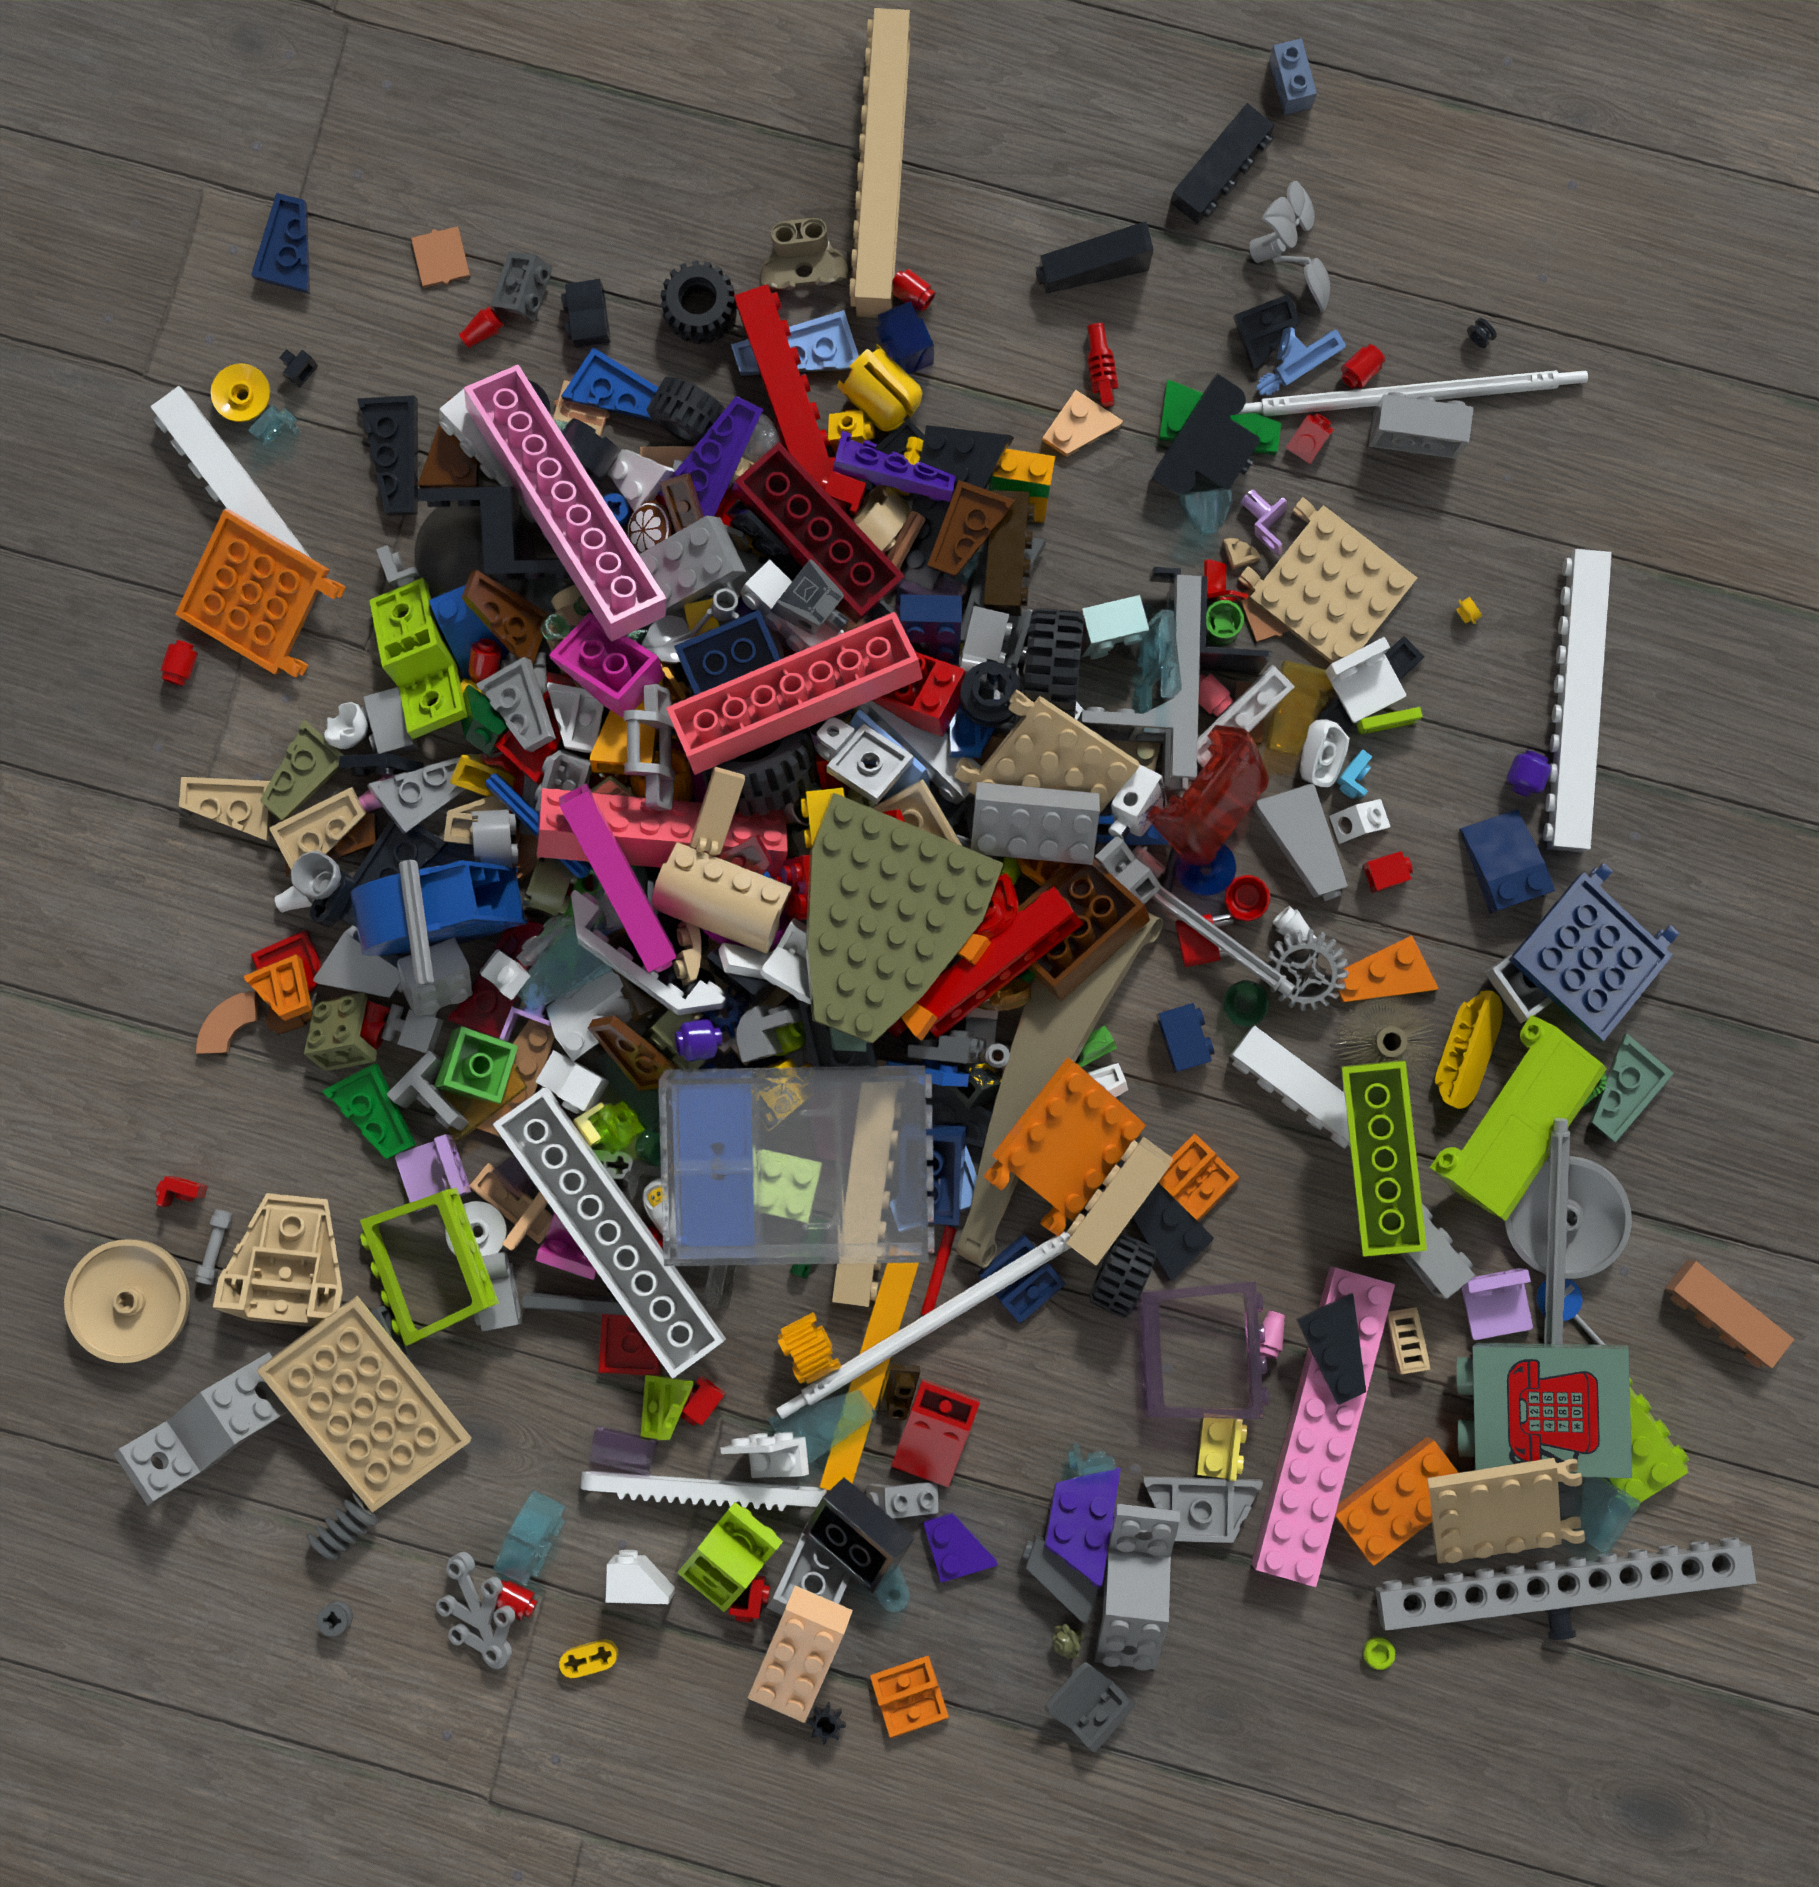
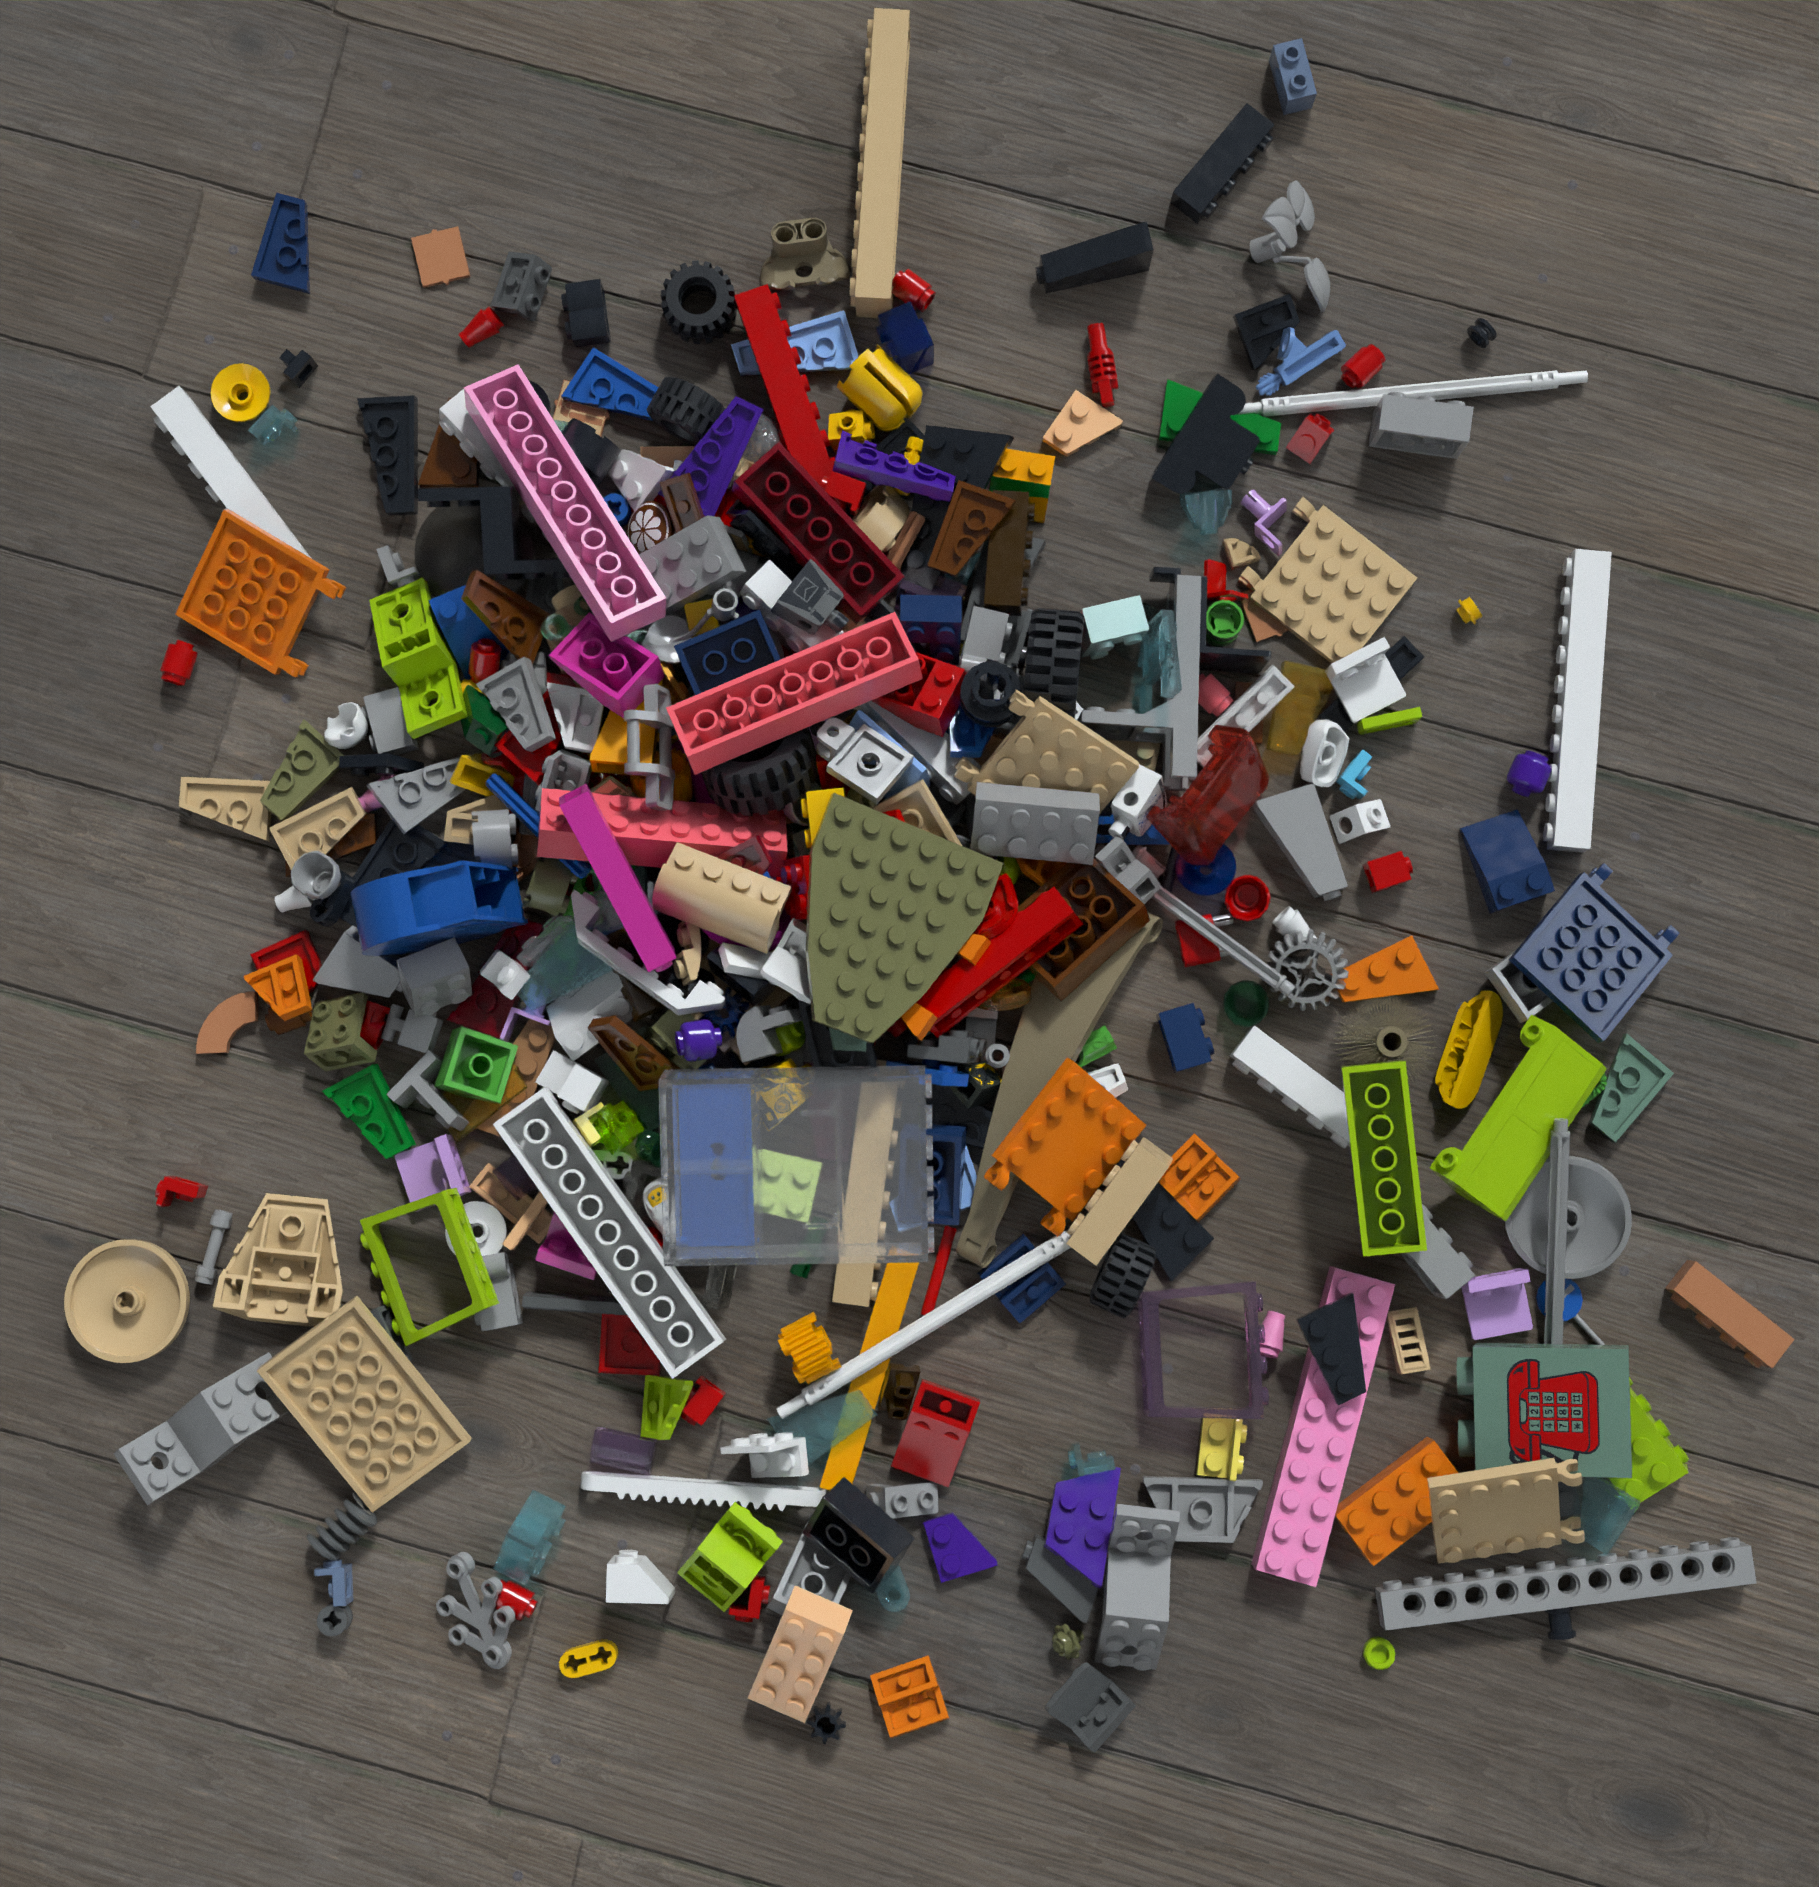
light grey axle [399,860,434,985] -> none
tan hinge [690,767,745,856] -> none
none -> sand blue bracket [314,1559,354,1607]

